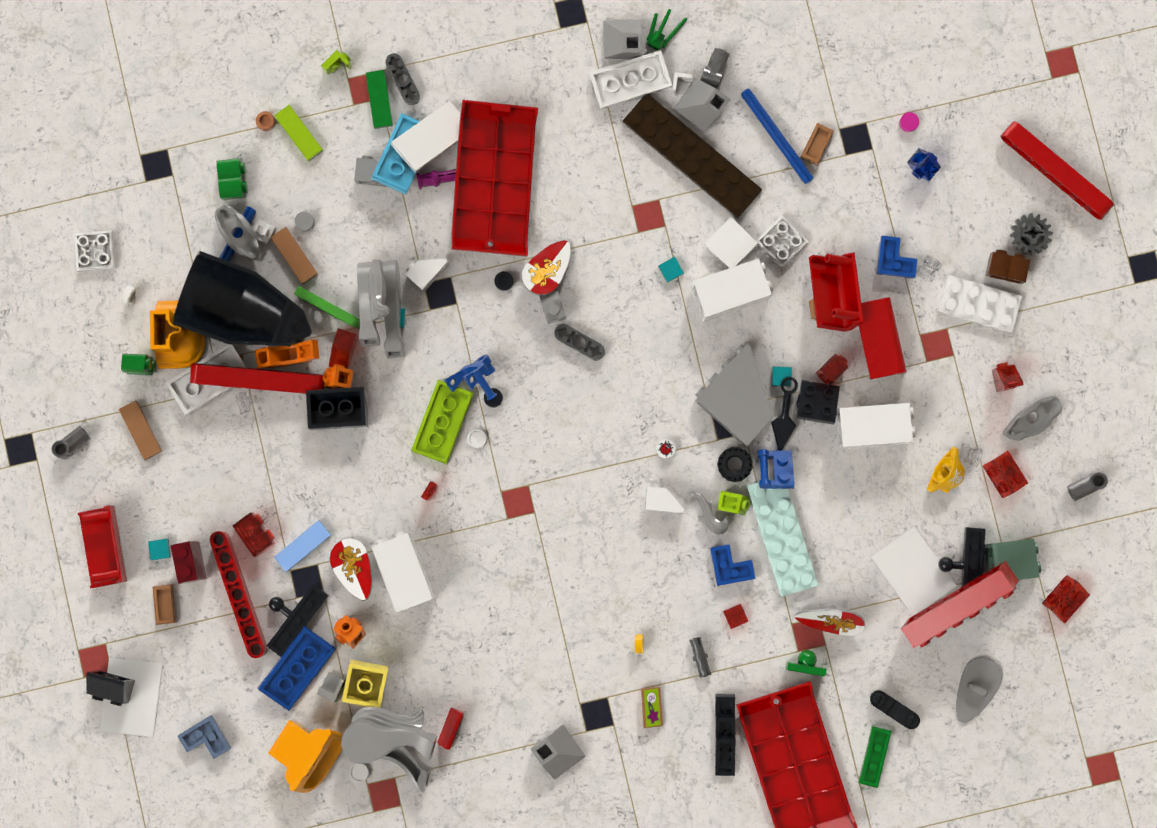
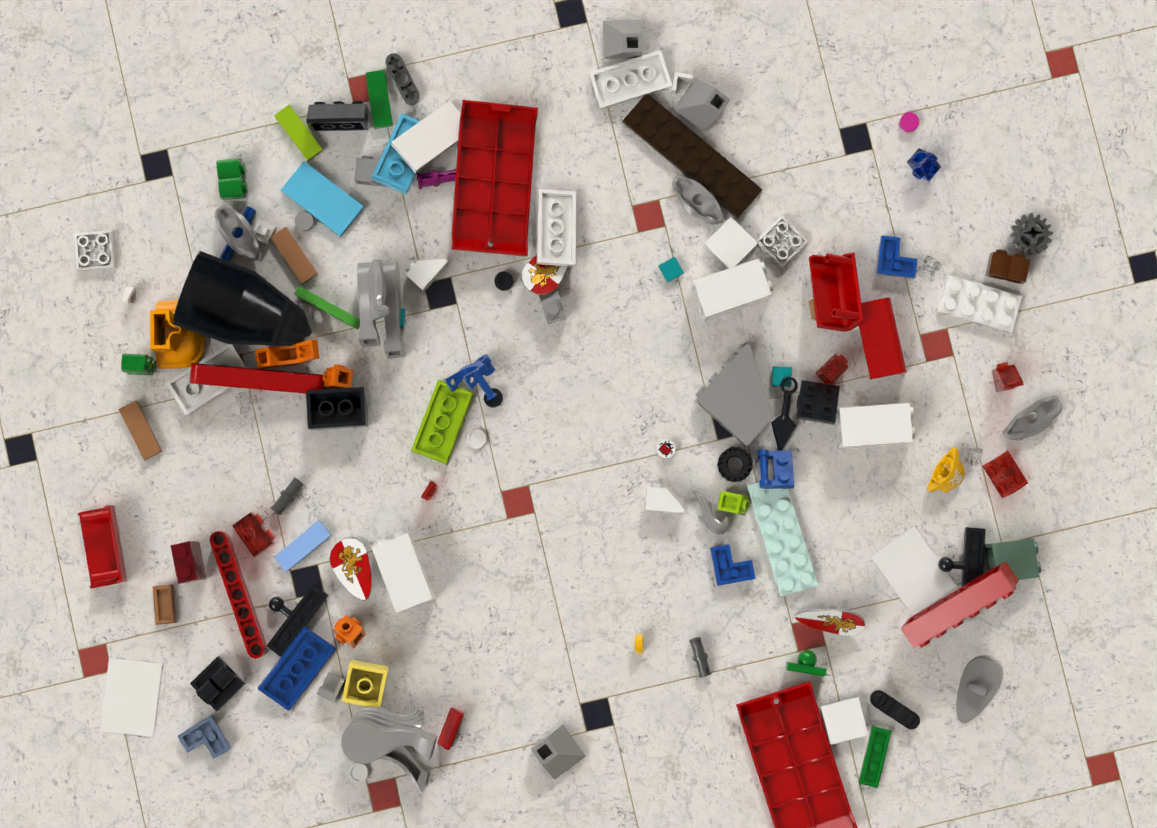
flat silver piece [51,425,91,460] -> none
black slope [86,670,135,706] -> none
teal tile [148,539,171,561] -> none
nougat tile [256,111,276,131] -> none
light orange piece [268,720,343,793] -> none
lime bracket [321,50,352,75] -> none
clear red slope [328,328,359,369] -> none
dark grey beam [554,324,605,361] -> none
slope [641,687,663,728] -> none
green plant [646,9,687,51] -> none
flat silver piece [700,48,730,89] -> none
black slope [715,694,736,776] -> none
clear red tile [723,604,748,629] -> none
blue axle [741,88,813,184] -> none
medium nougat tile [800,123,834,166] -> none
red beam [1000,121,1114,220] -> none
clear red bracket [1042,575,1090,624] -> none
flat silver piece [1067,472,1108,501] -> none
none -> black plate [190,656,246,711]
none -> dark grey pin [271,477,304,515]
none -> medium azure tile [281,161,364,237]
none -> black slope [306,101,368,131]
none -> white plate [537,189,576,266]
none -> light grey piece [672,175,724,224]
none -> white tile [820,697,868,745]

